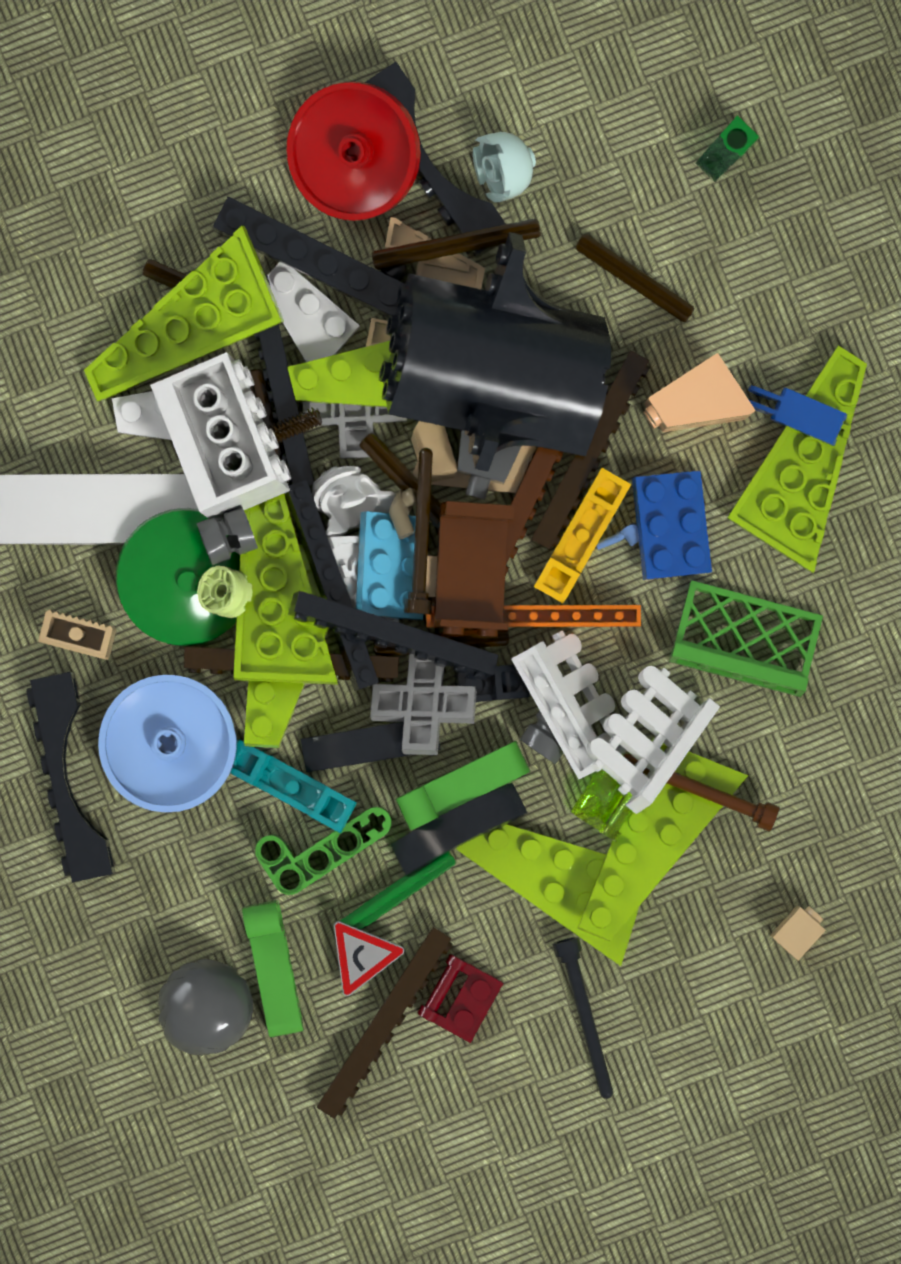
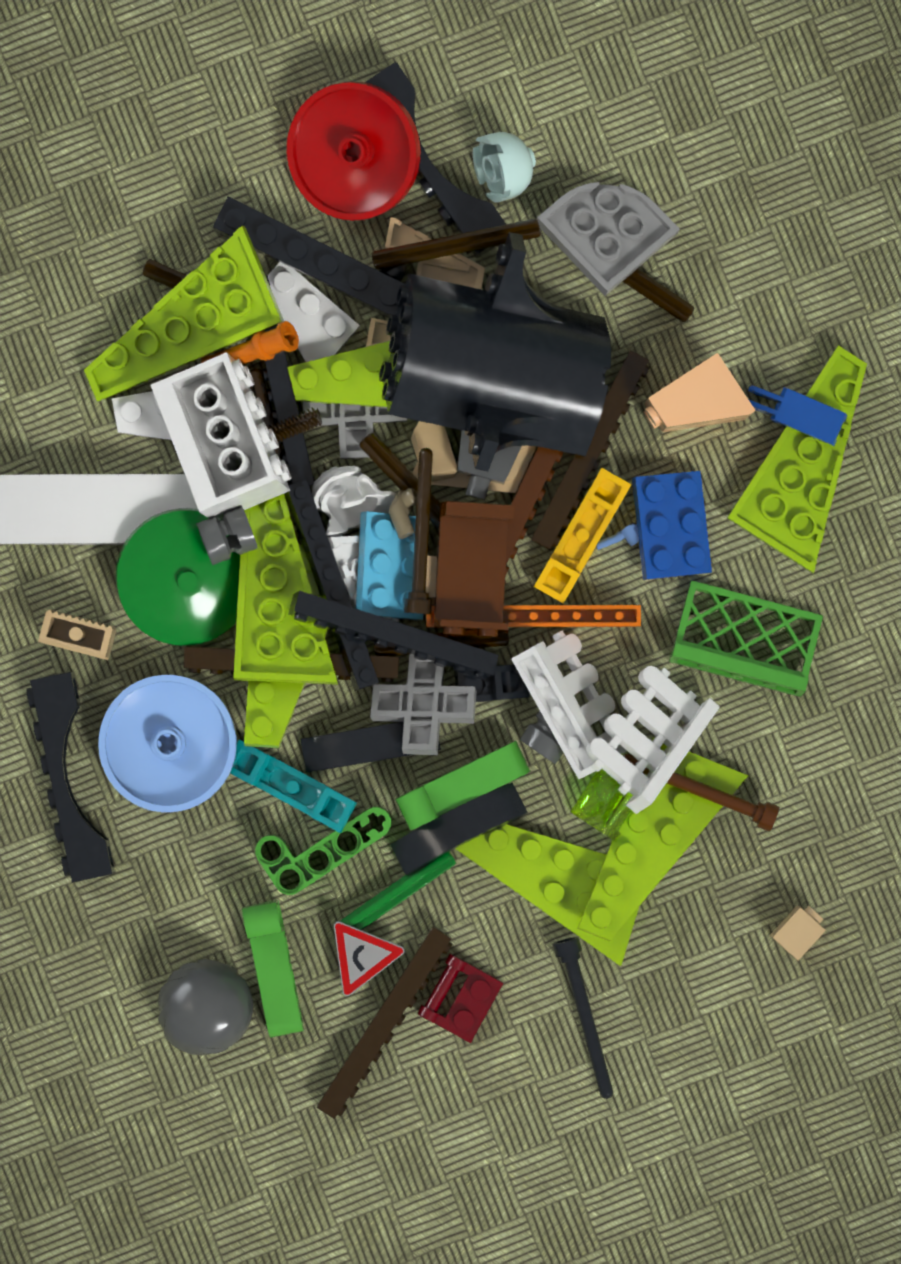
yellowish green wheel [197,566,253,618] -> none
leg [695,115,760,182] -> none
none -> orange pin [201,321,299,365]
none -> light grey plate [537,182,680,296]

